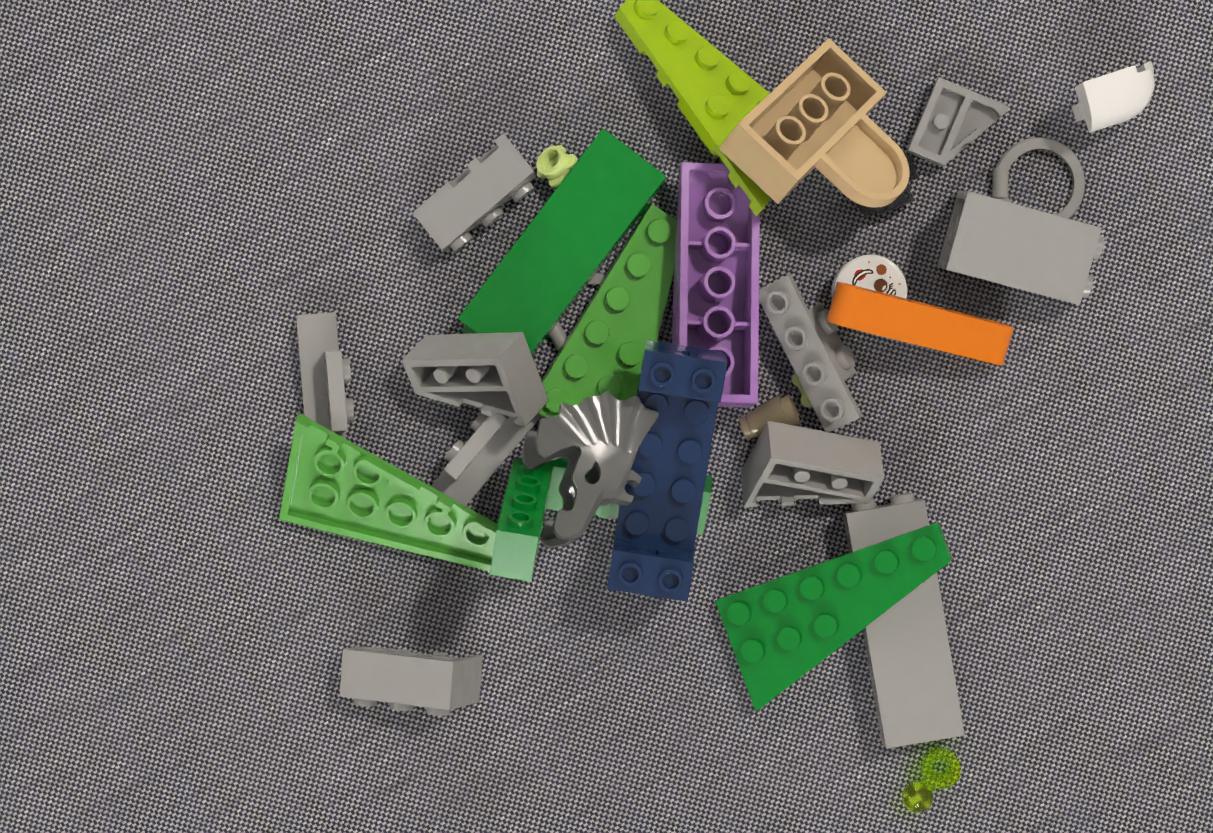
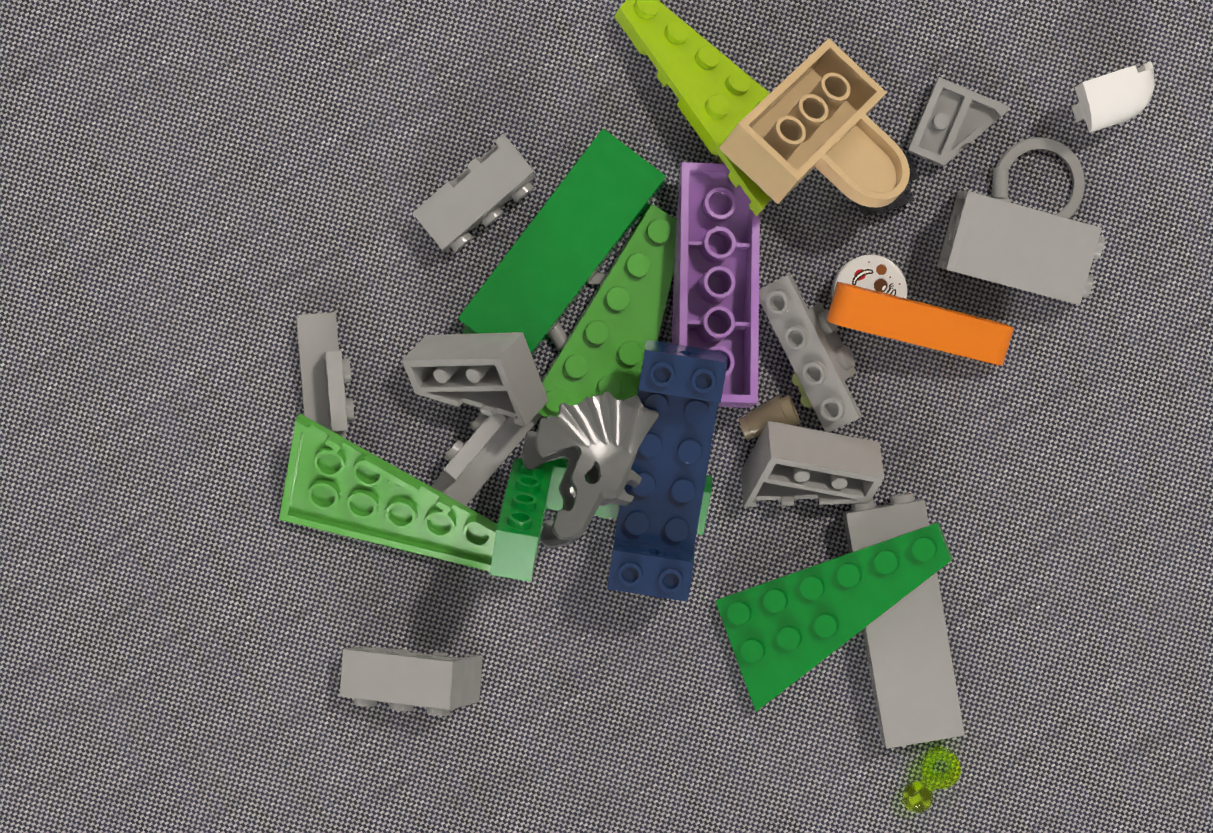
yellowish green plate [536,145,578,188] -> none

